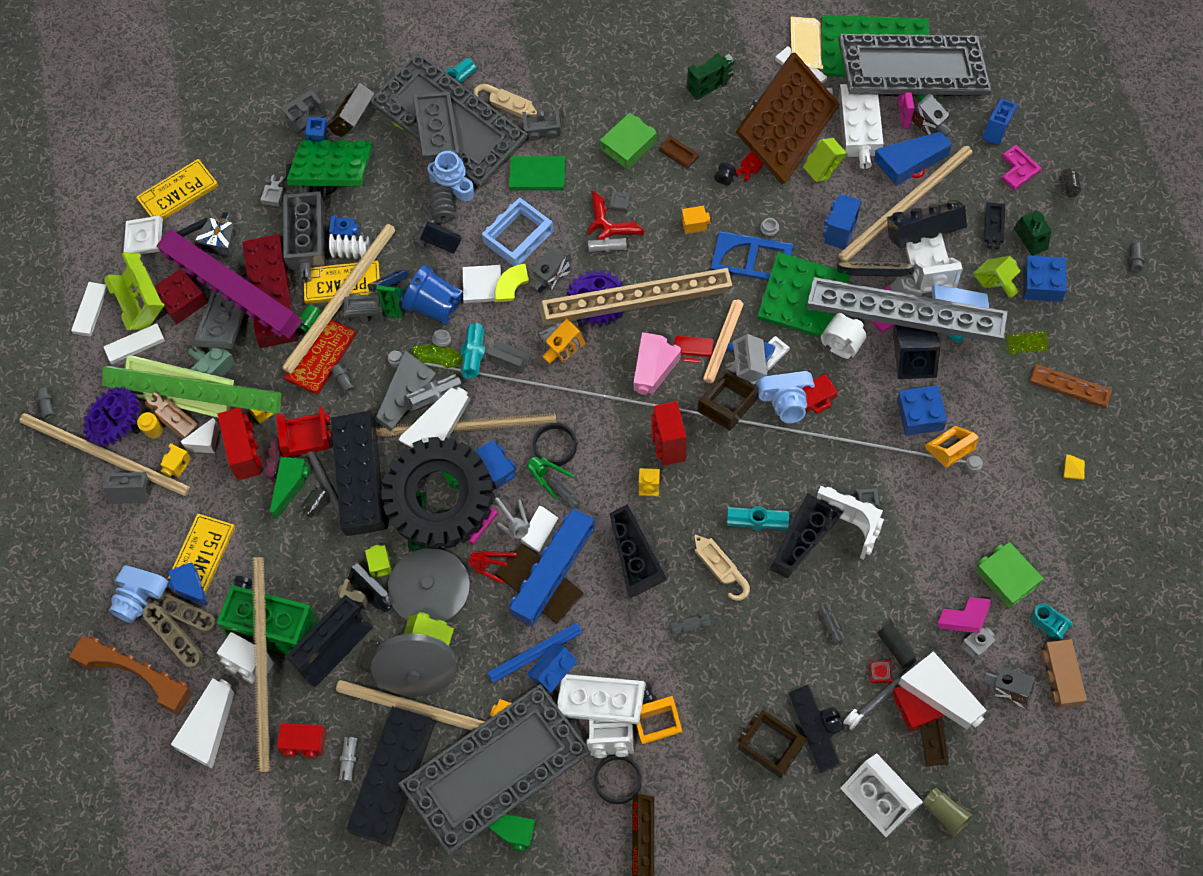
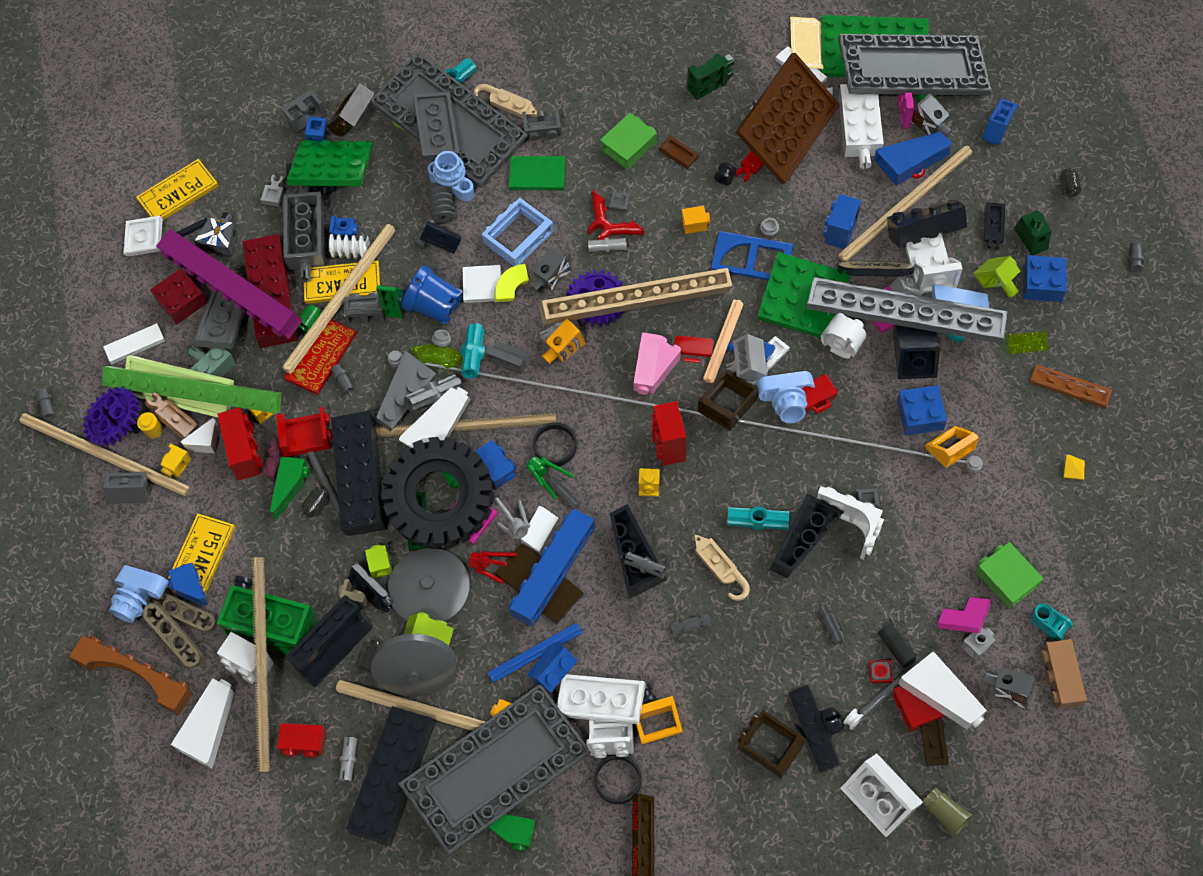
white tile [71,282,108,336] -> none
lime piece [104,252,164,330] -> none
dark blue tile [367,270,409,291] -> none
lime brick [803,138,847,182] -> none
dark pink tile [1001,145,1042,191] -> none
none -> dark grey pin [624,552,667,579]

